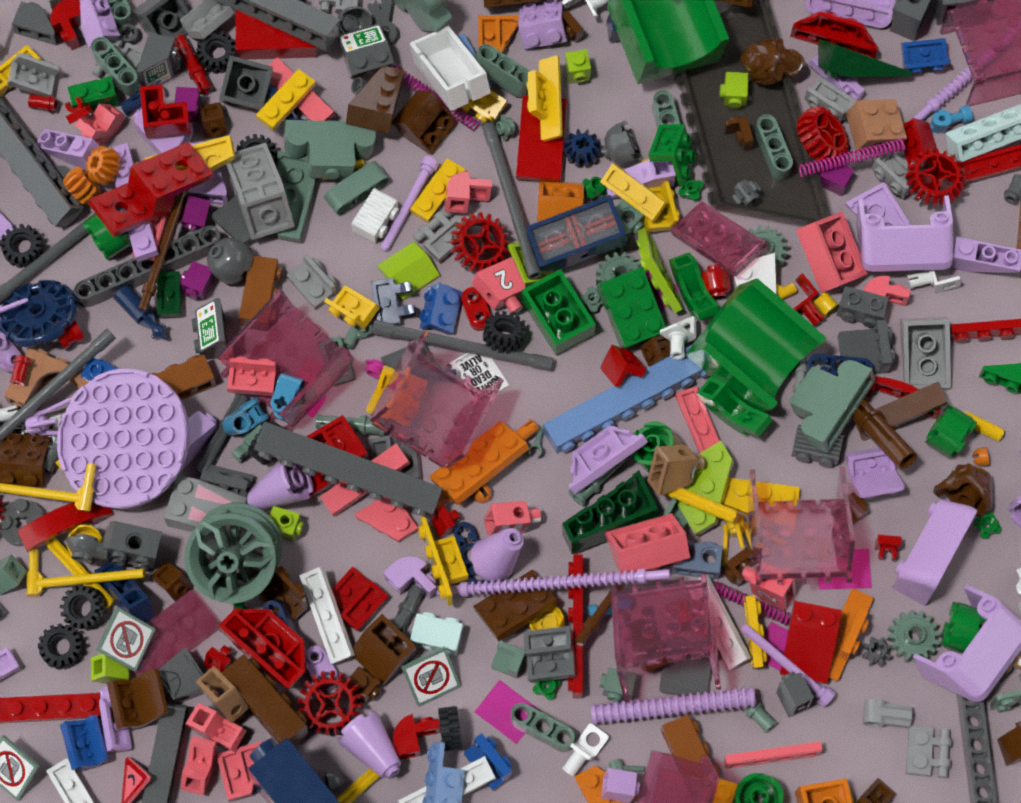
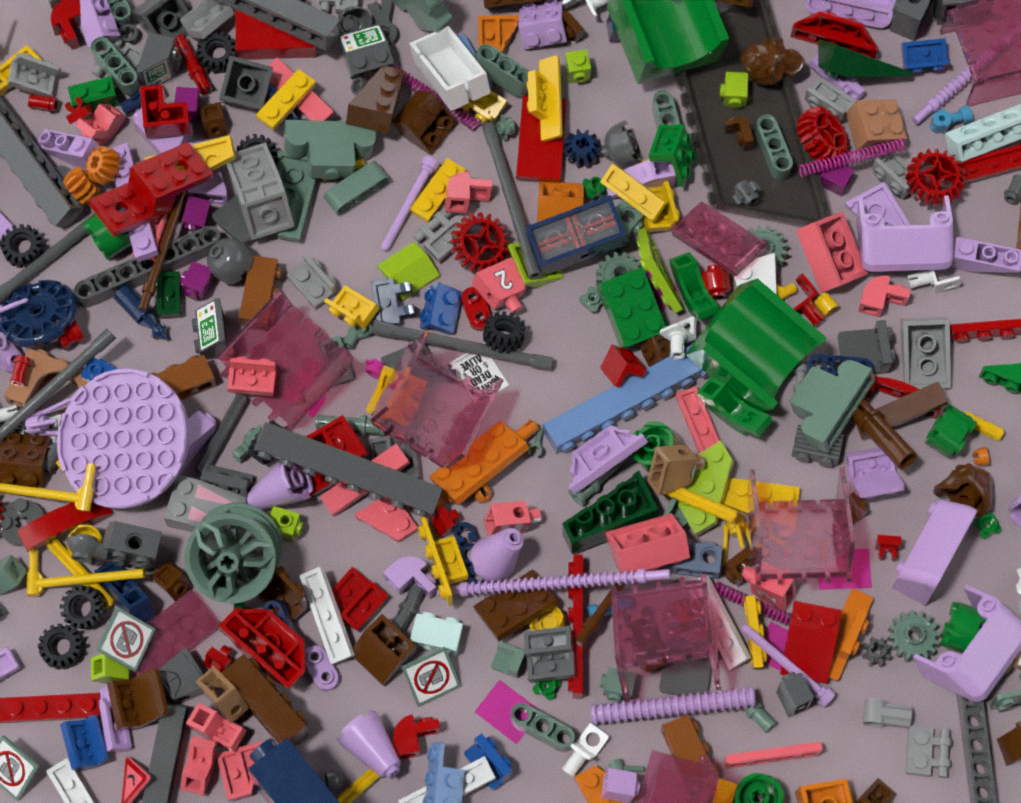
dark grey slope [12,1,58,45] -> none
dark azure piece [222,397,269,435] -> none
dark azure piece [270,373,305,420] -> none
red gear [297,670,363,736] -> none
reddish brown bracket [349,666,381,704] -> none
white brick [351,188,400,243] -> none
black tyre [438,706,462,752] -> none
green brick [521,269,596,355] -> none
green plate [678,178,703,200] -> none
dark grey bracket [836,286,889,328] -> none
red panel [903,118,937,165] -> none

